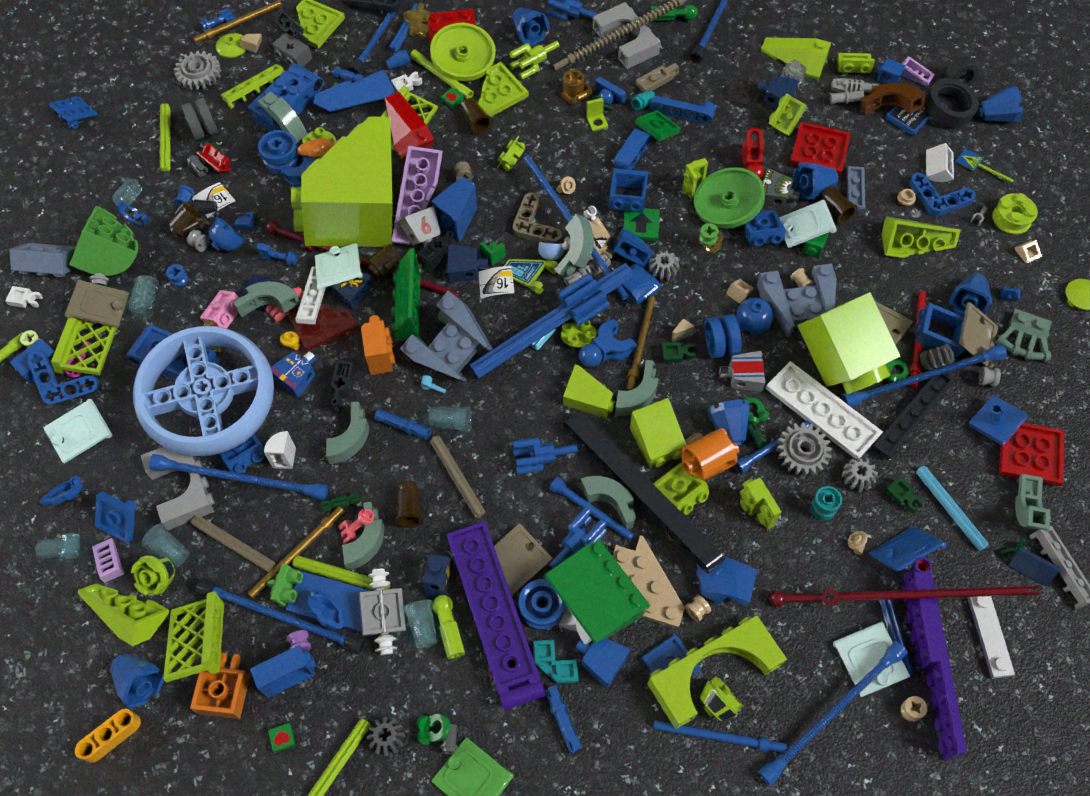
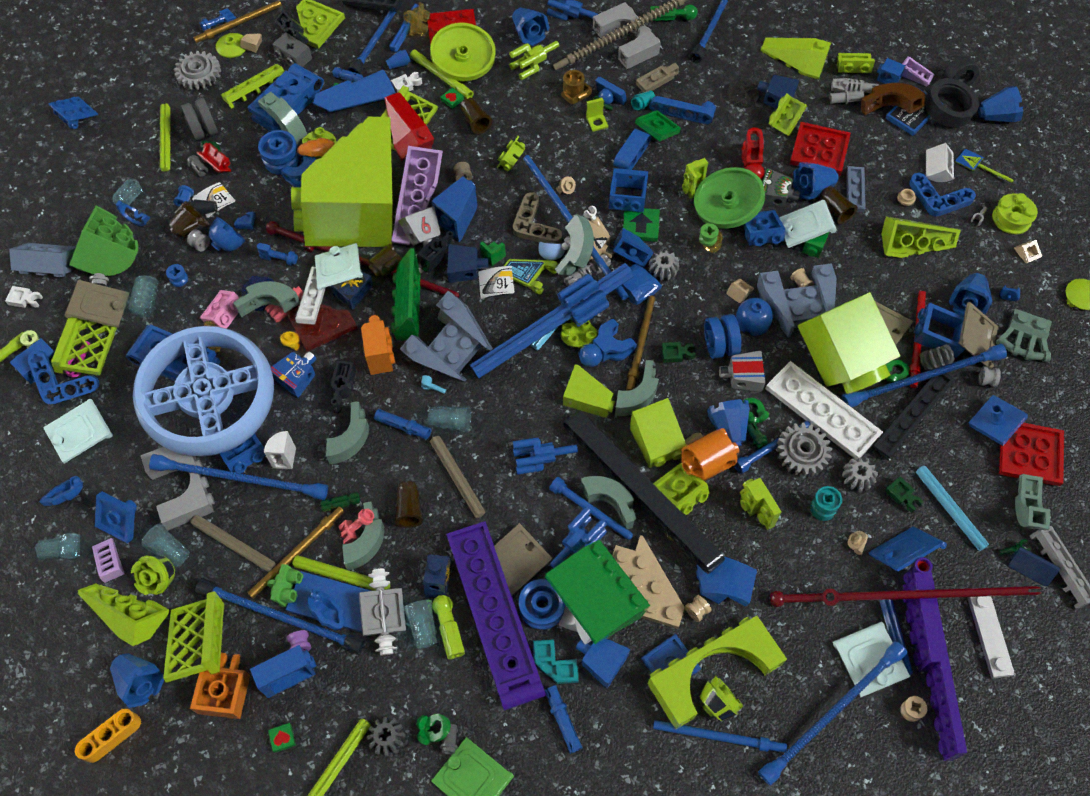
lime plate [478,62,529,117] -> none
tan slope [671,319,695,342] -> none
clear brick [781,59,807,86] -> none

